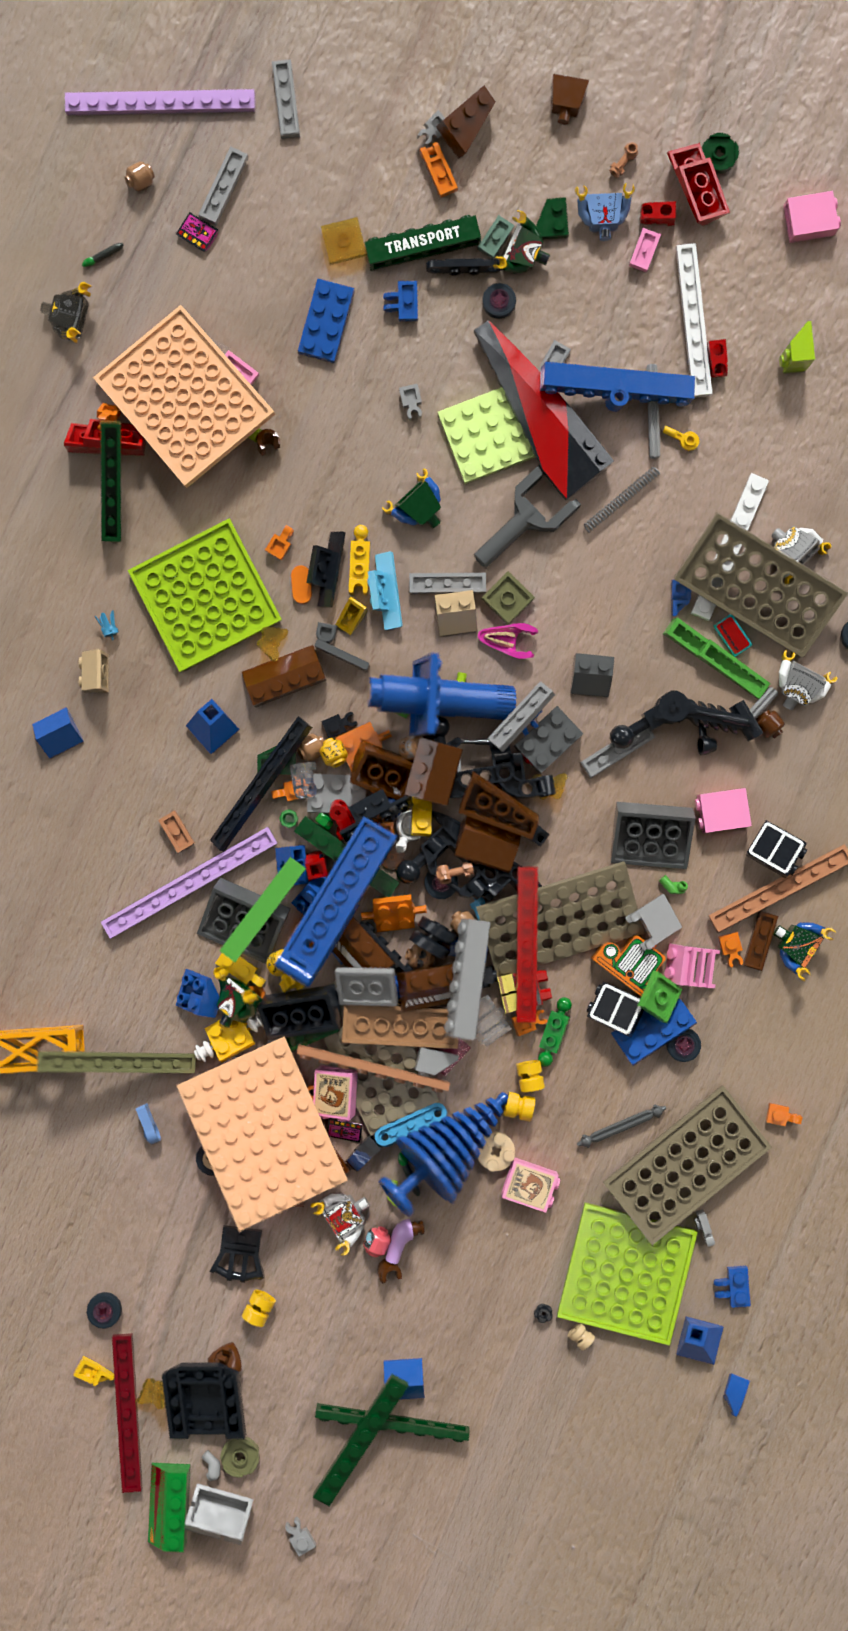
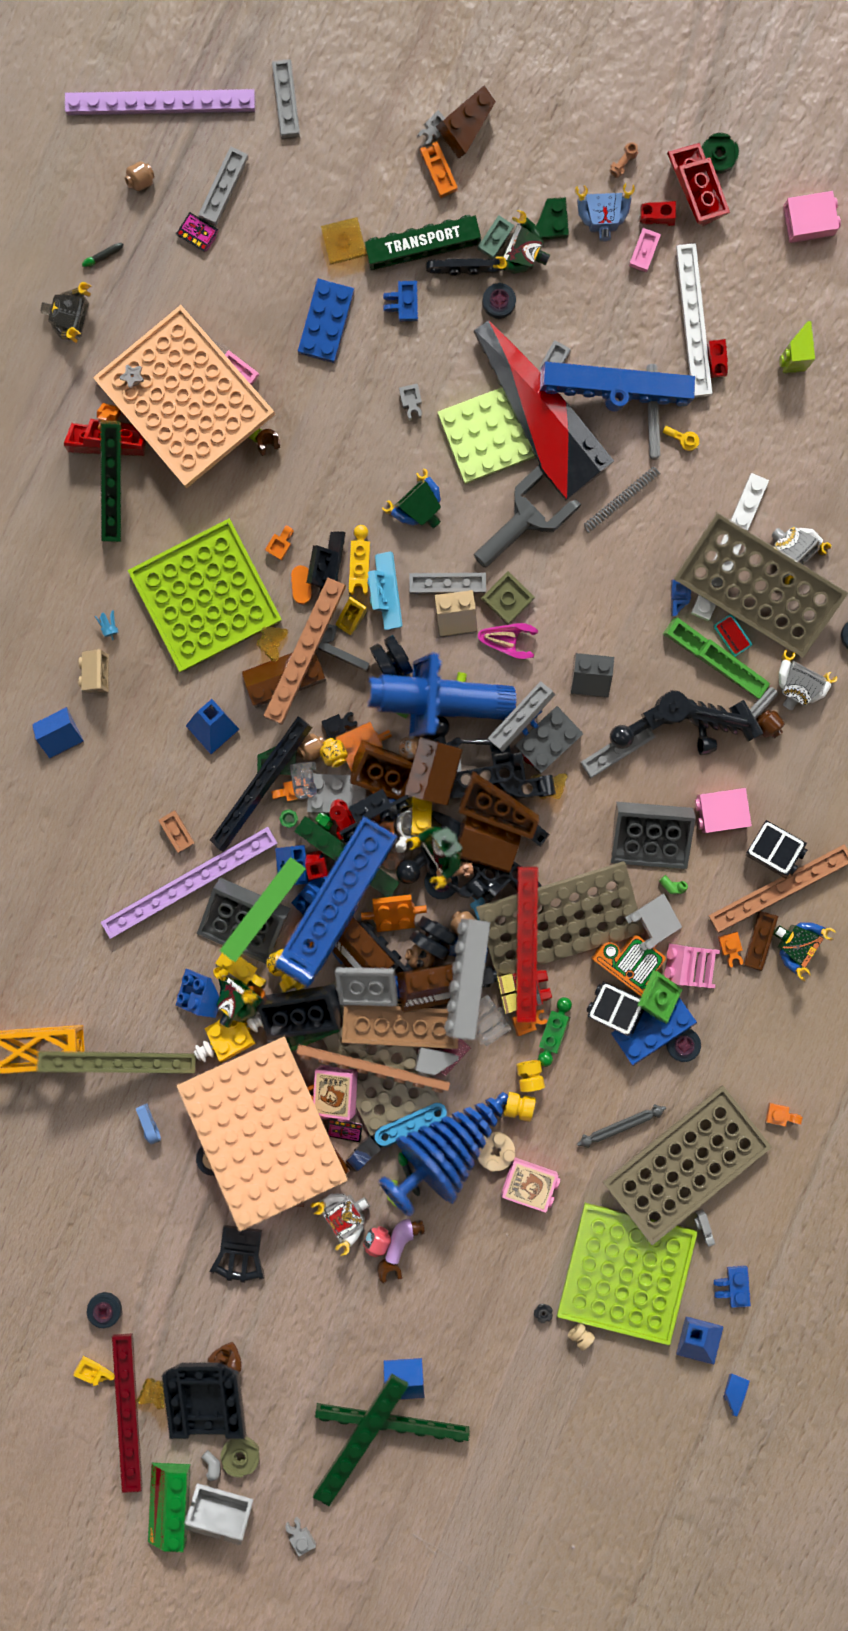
yellow wheel [242,1289,276,1327] -> none
reddish brown torso [551,74,589,125] -> none
none -> light grey plate [120,365,144,389]
none -> nougat plate [264,578,346,725]
none -> black wheel [369,635,413,676]
none -> dark green torso [406,827,462,889]

